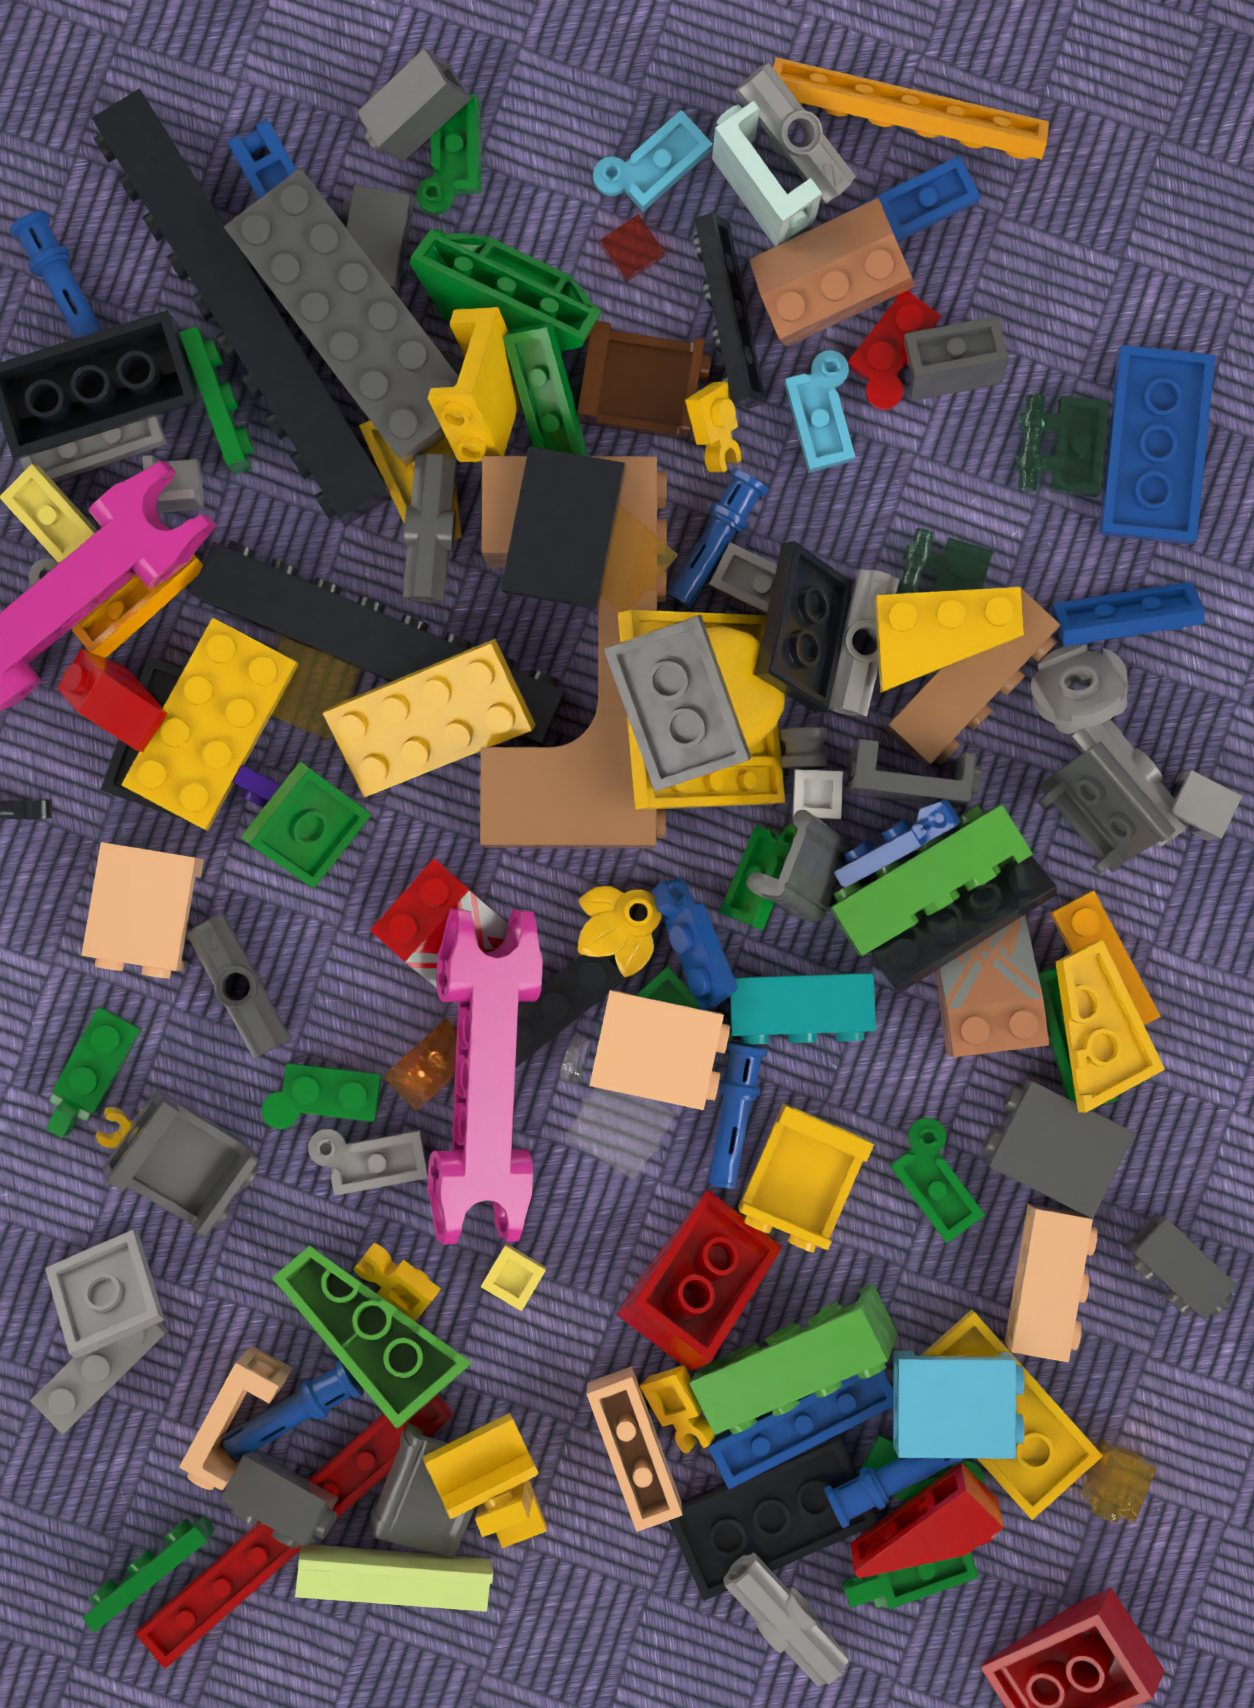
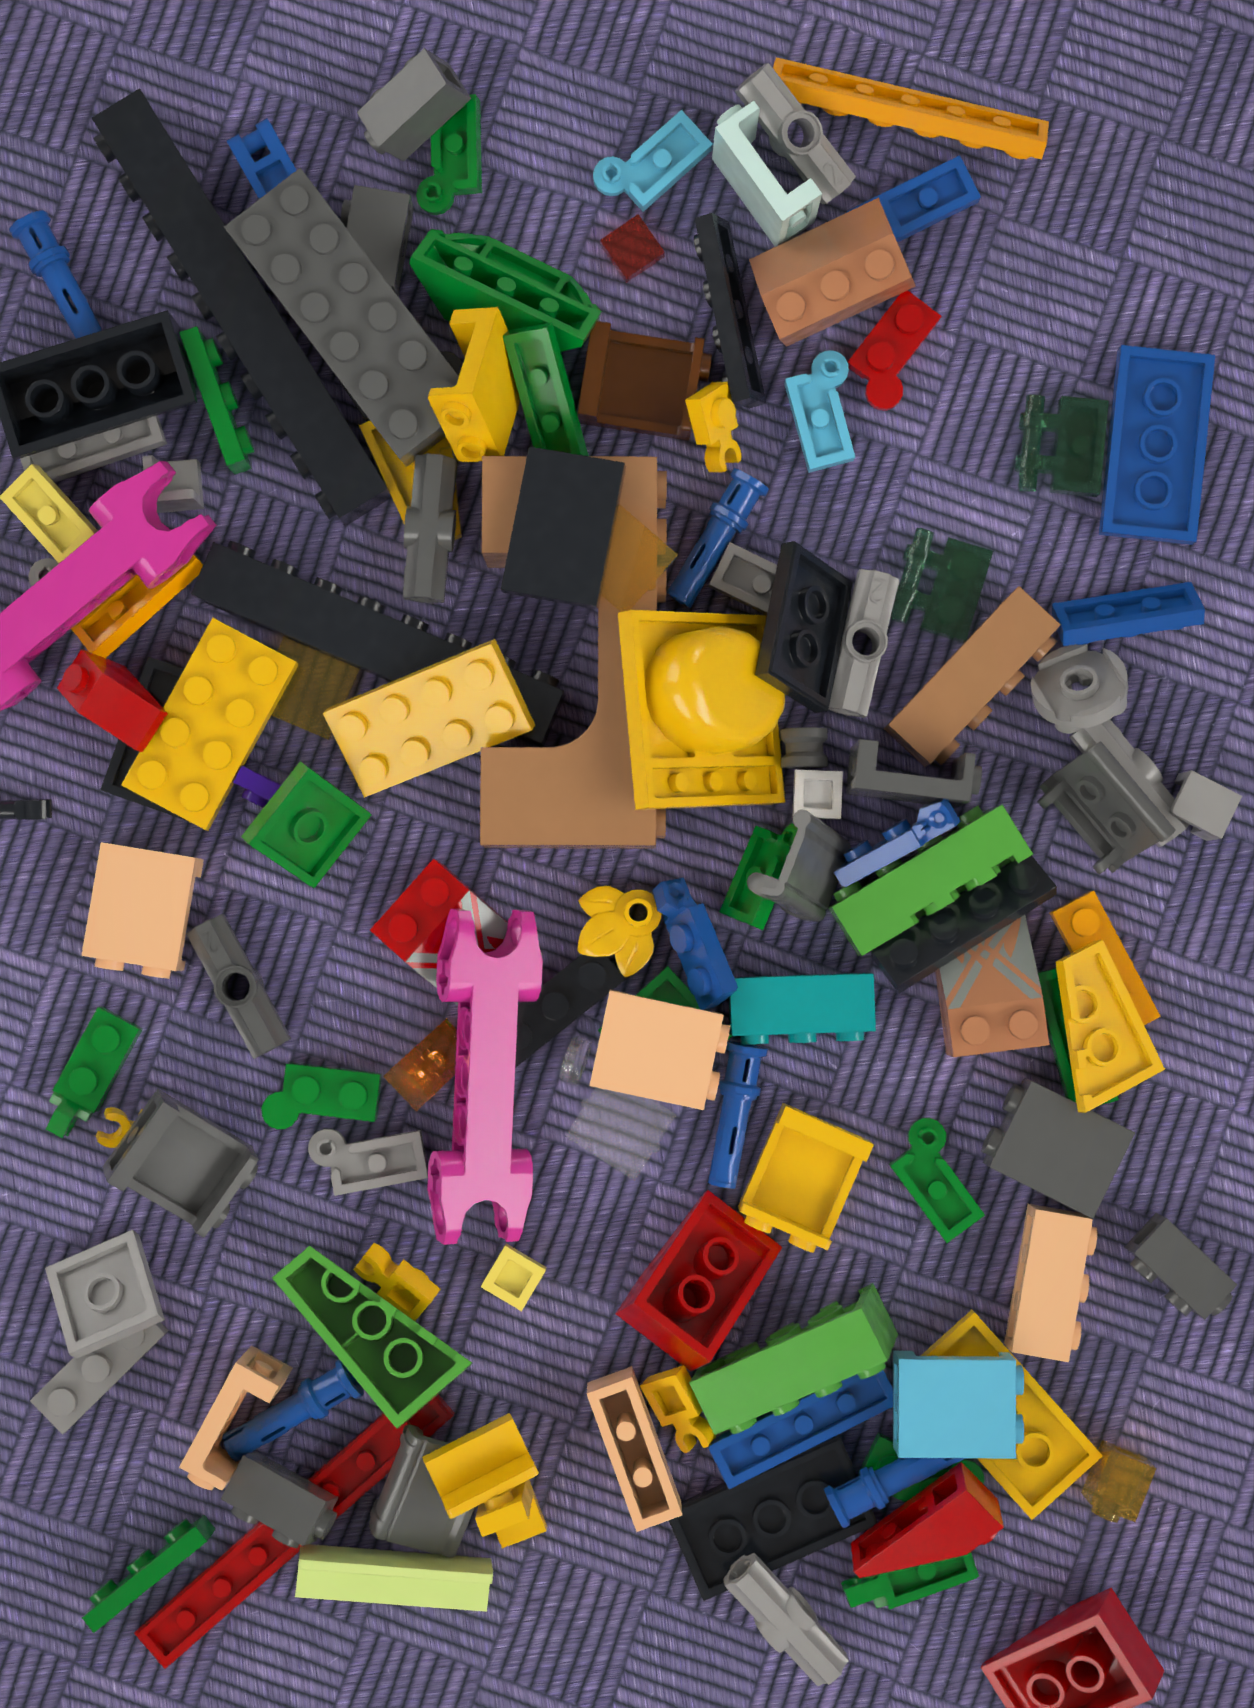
flat silver plate [604,615,751,791] -> none
yellow wing [874,587,1024,693] -> none
dark grey panel [903,316,1009,401] -> none

